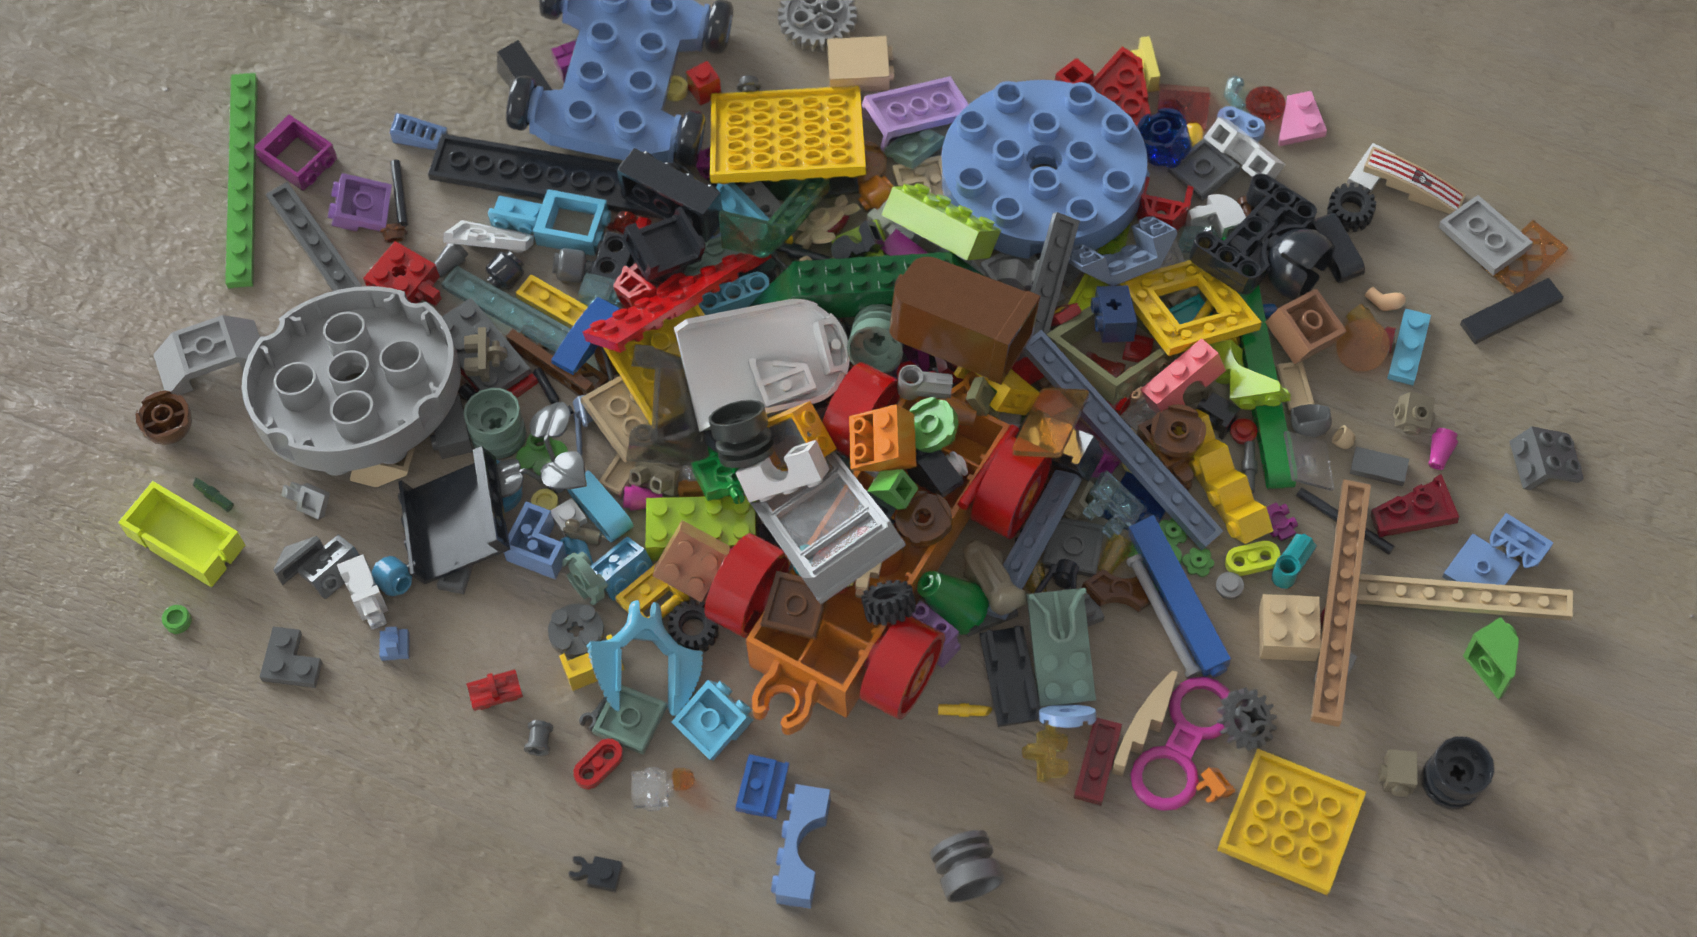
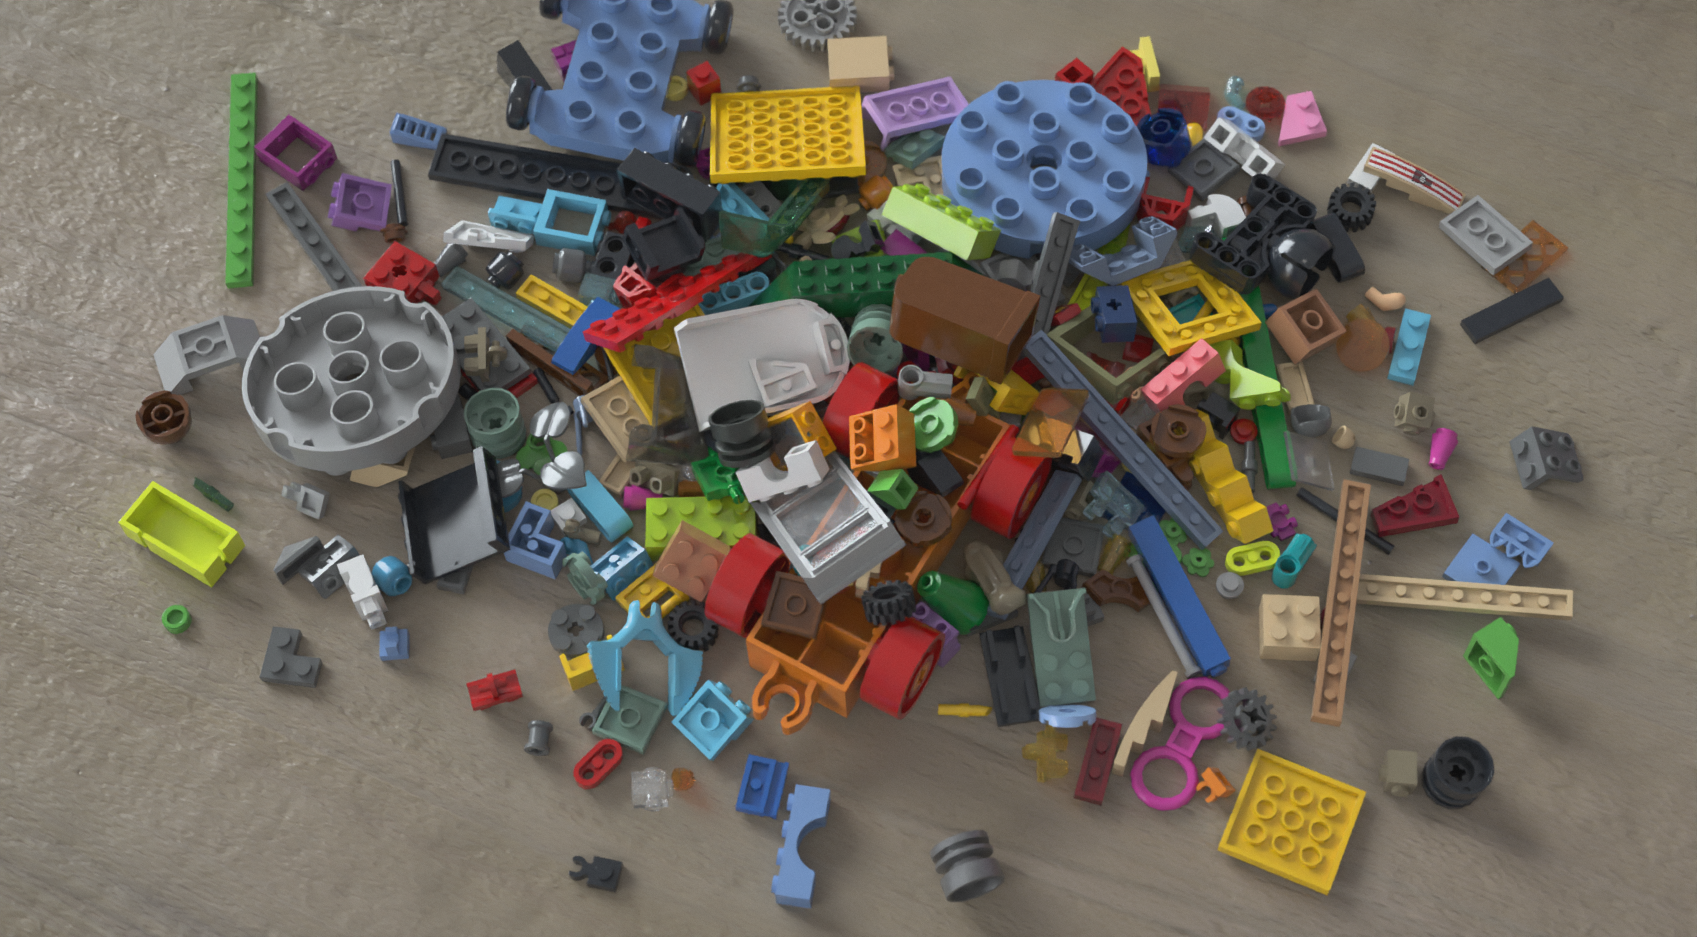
white plate [946,451,968,478] -> none

